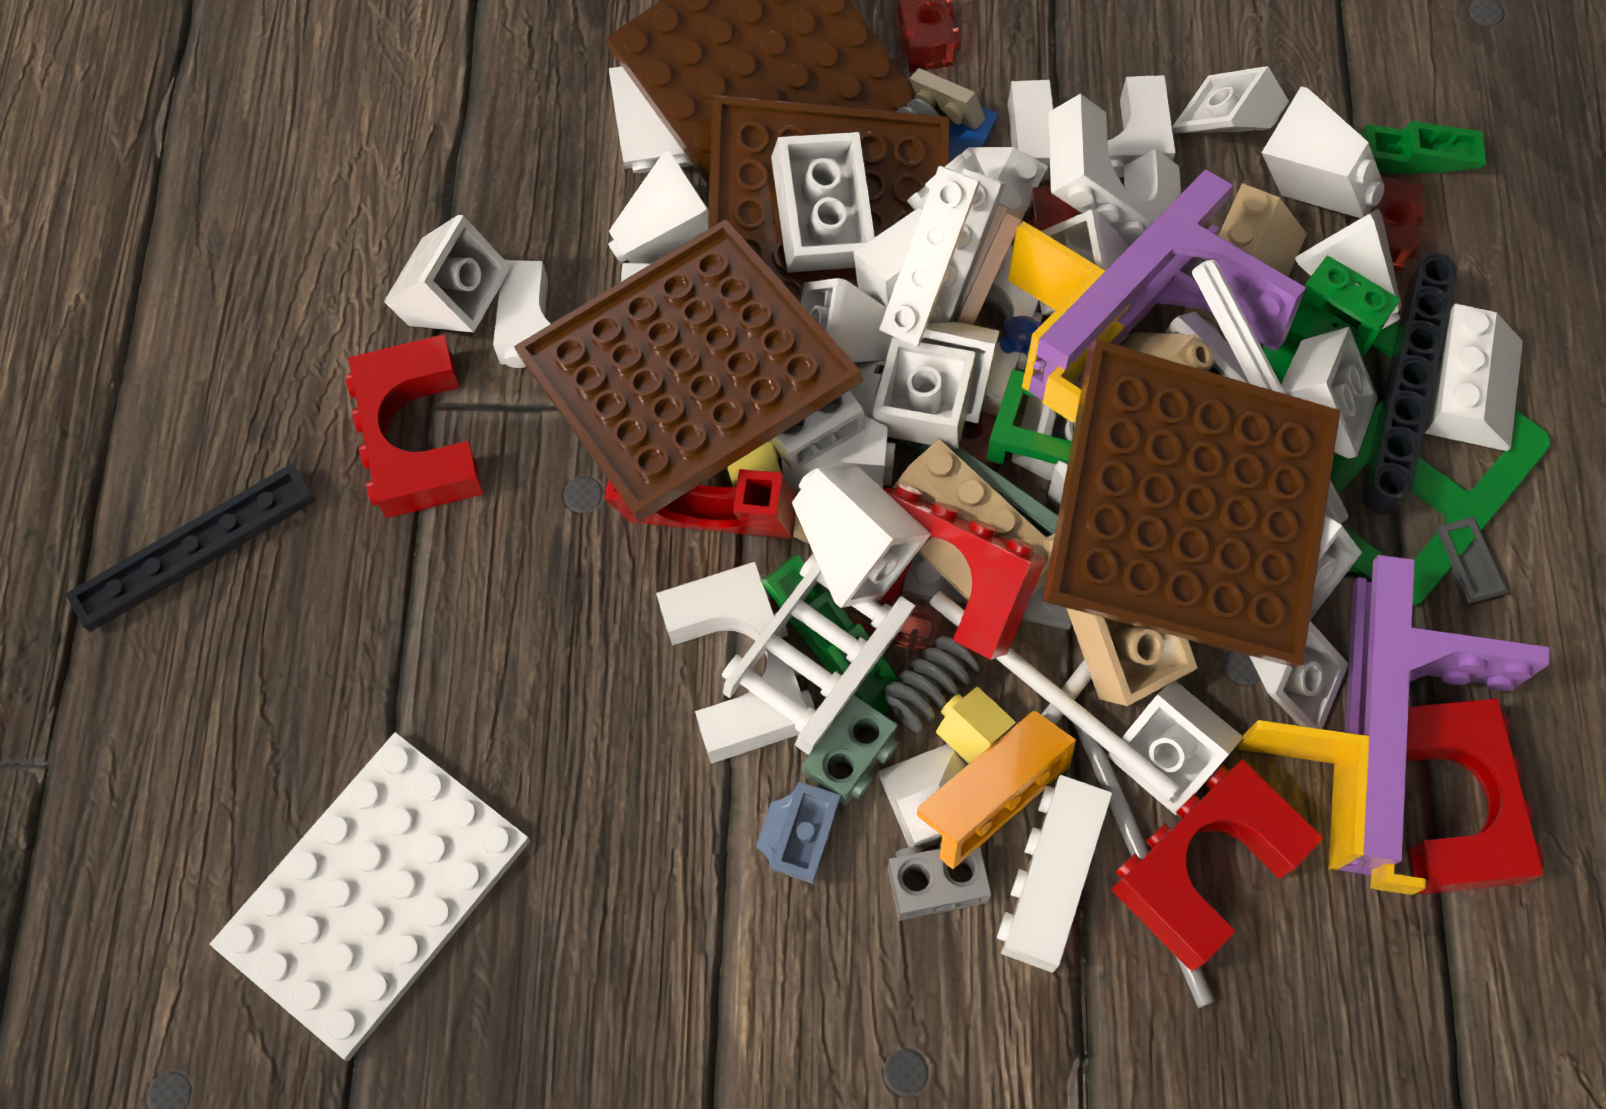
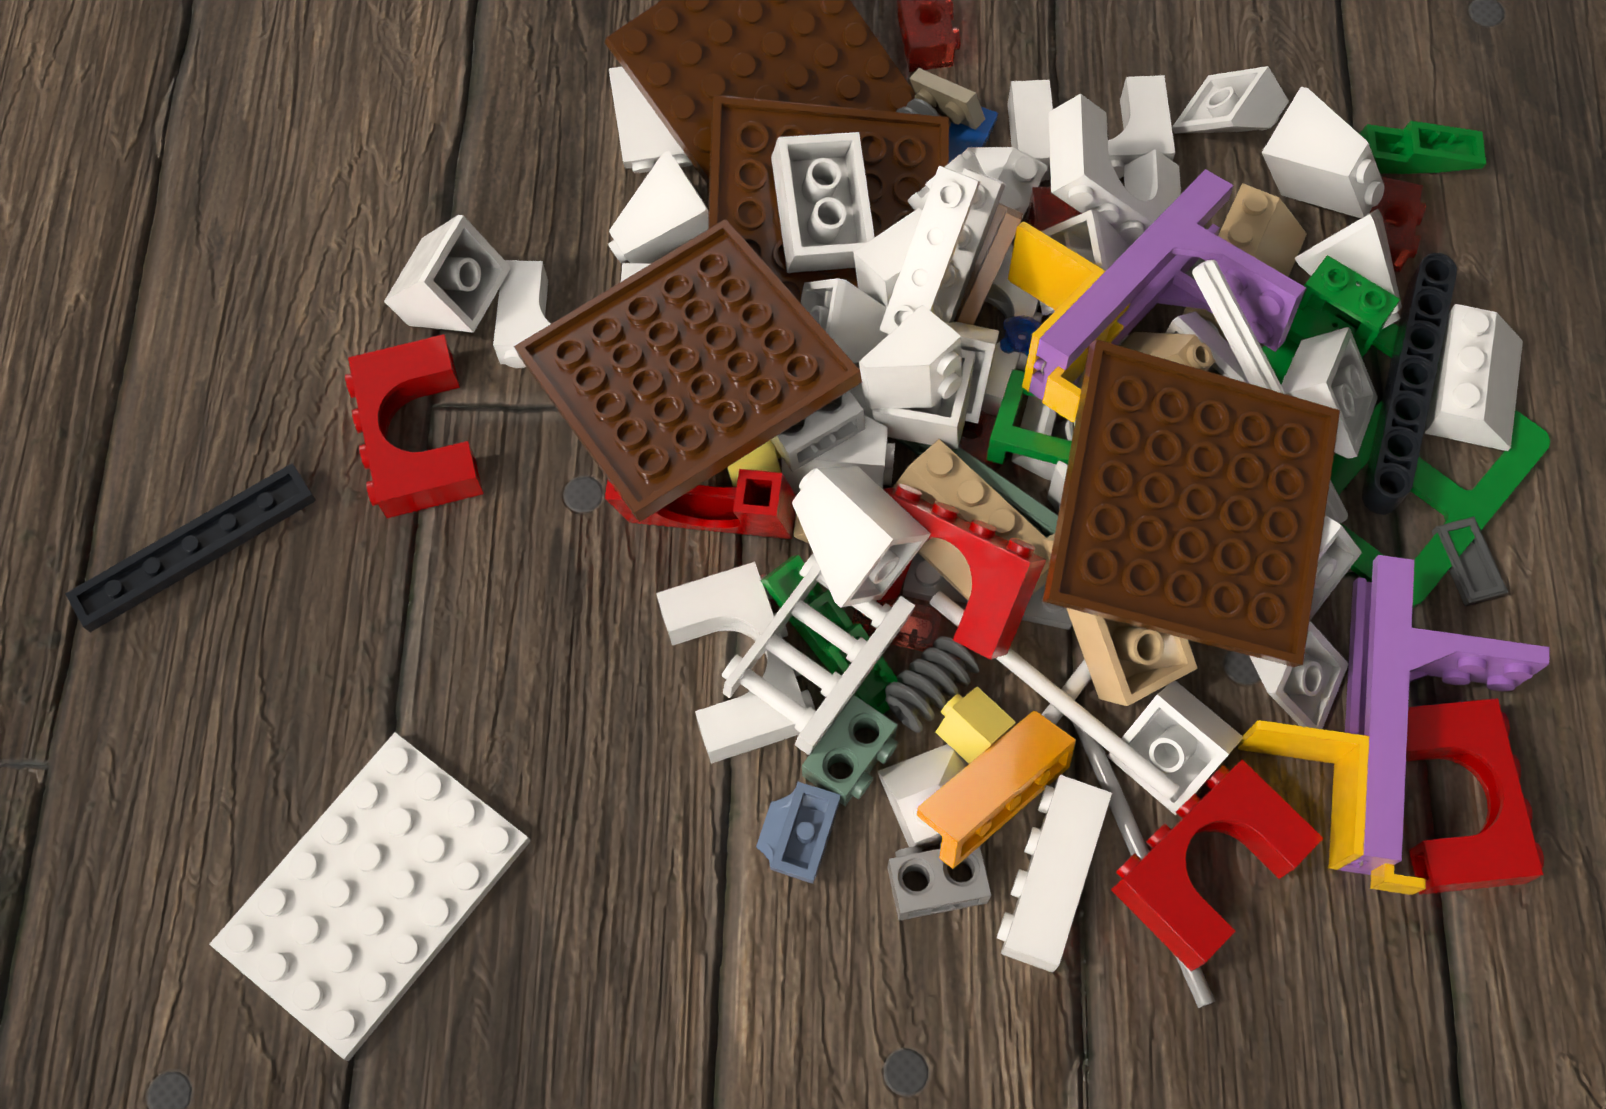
none -> white slope [859,304,962,409]

